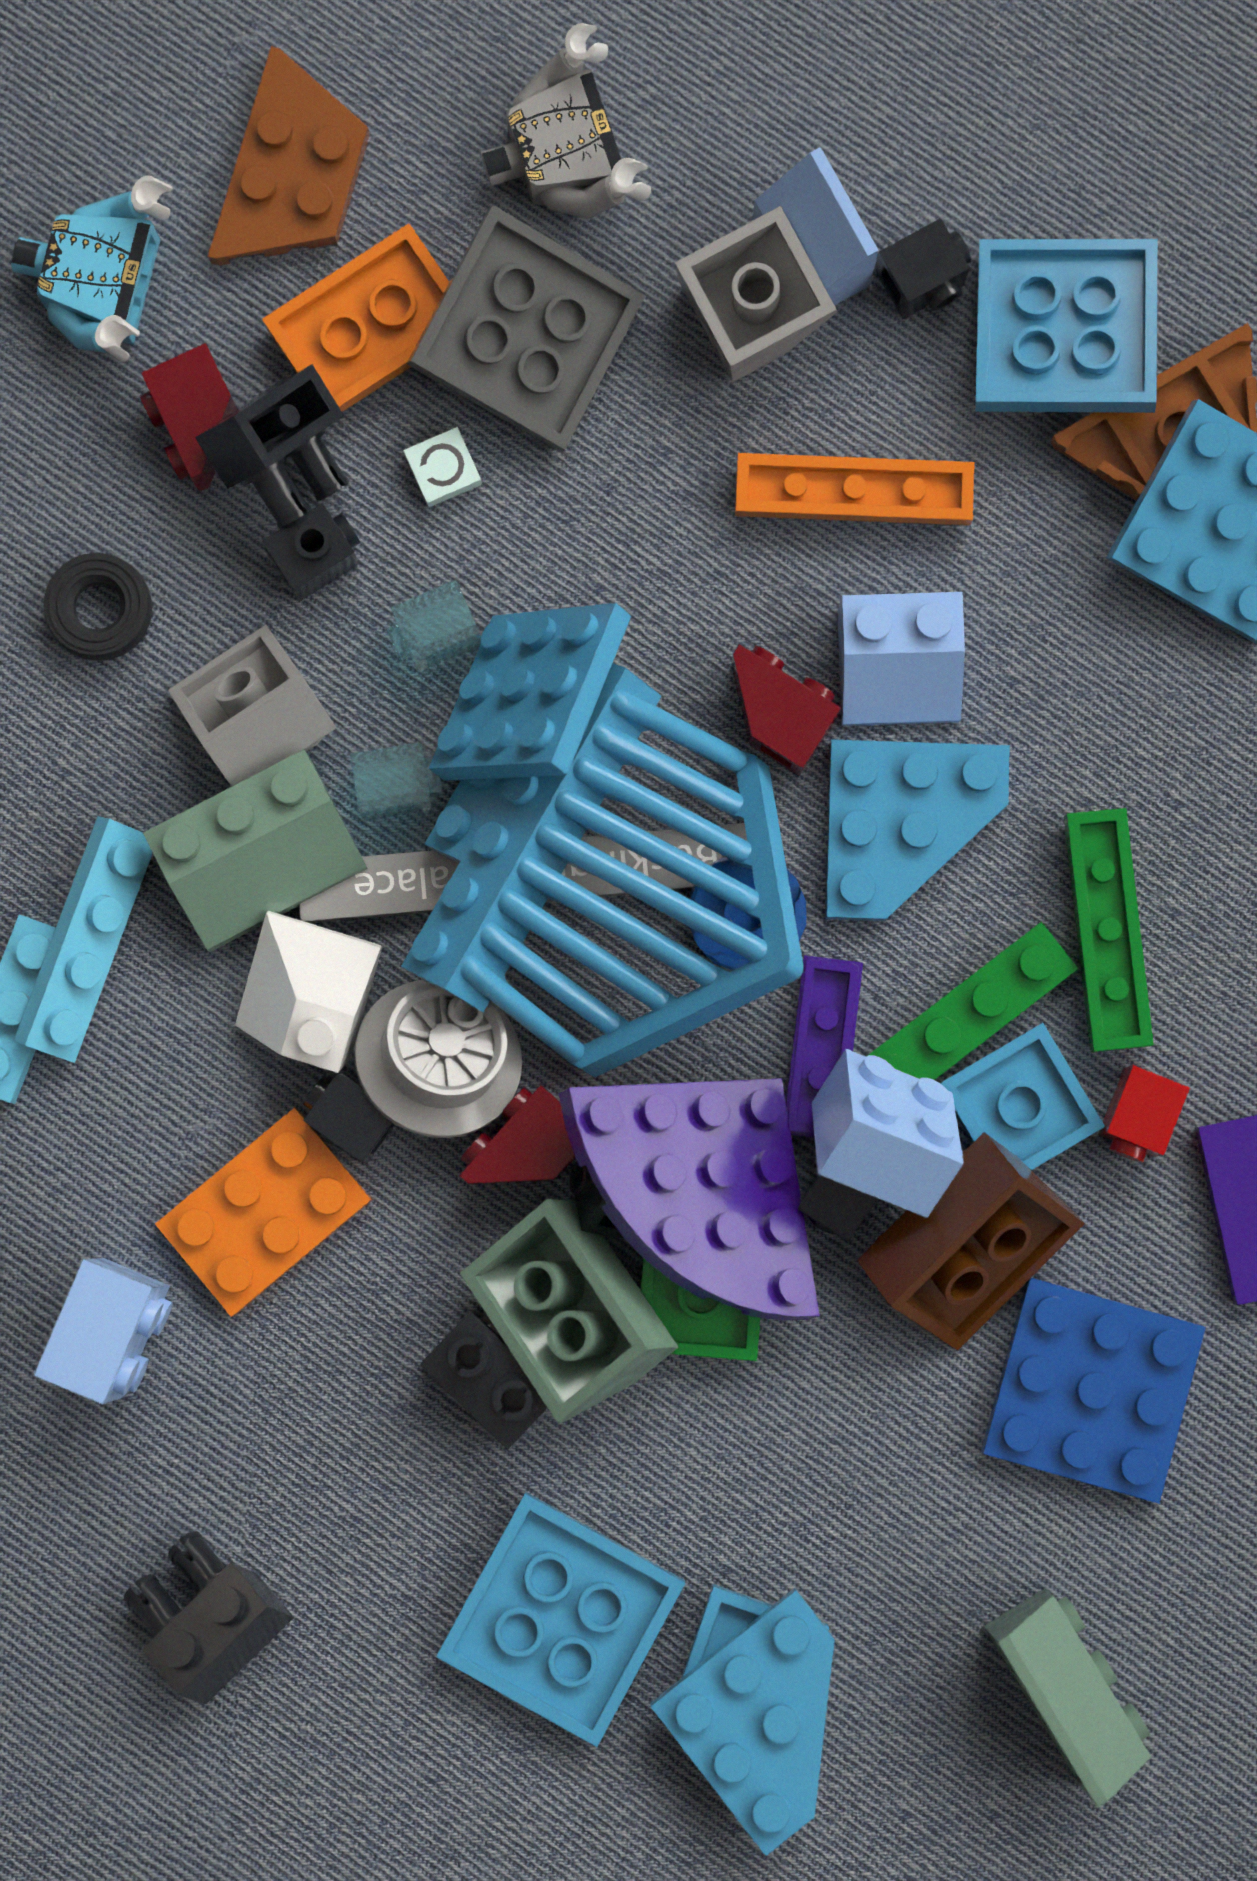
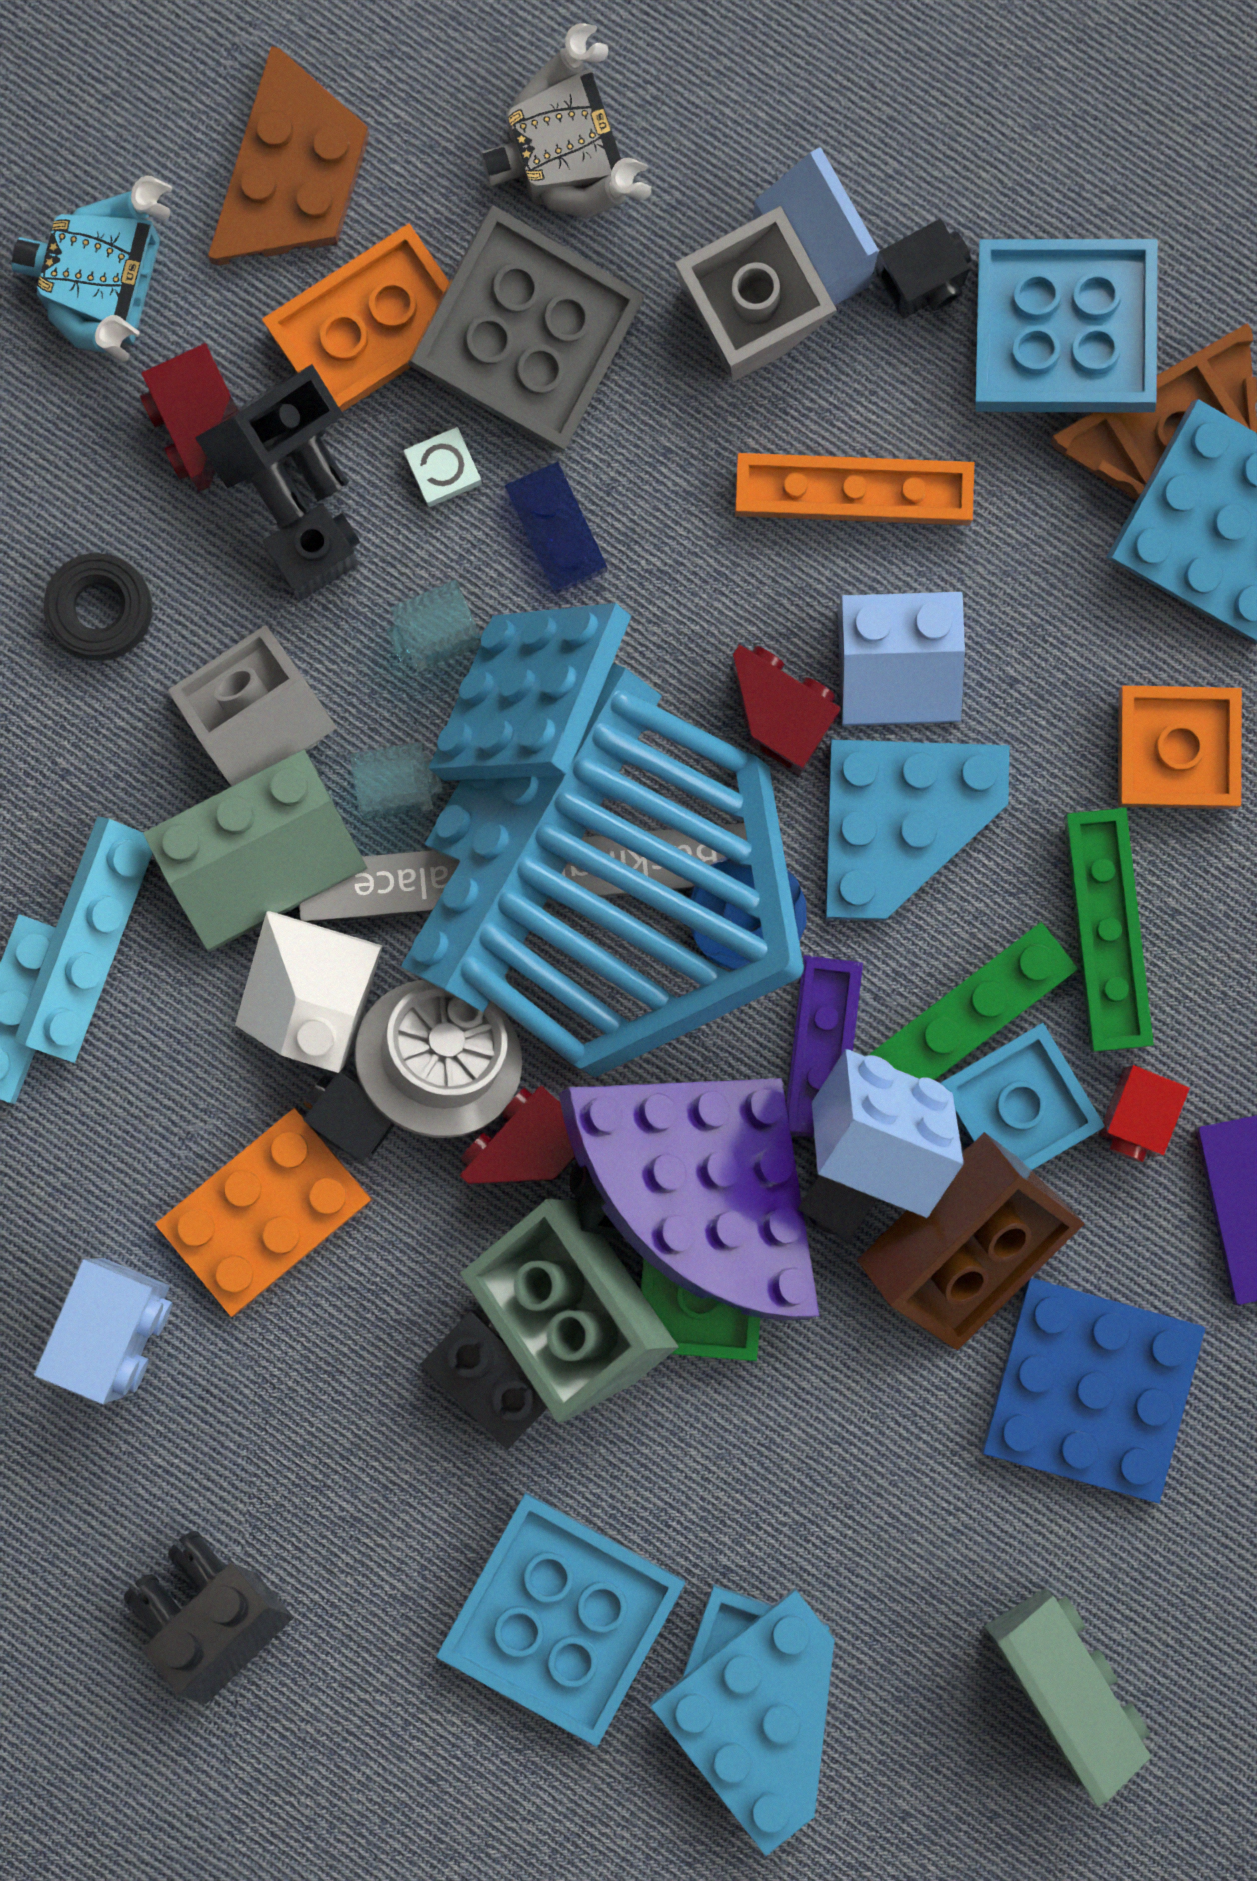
none -> clear blue plate [505,461,608,596]
none -> orange plate [1118,685,1242,809]

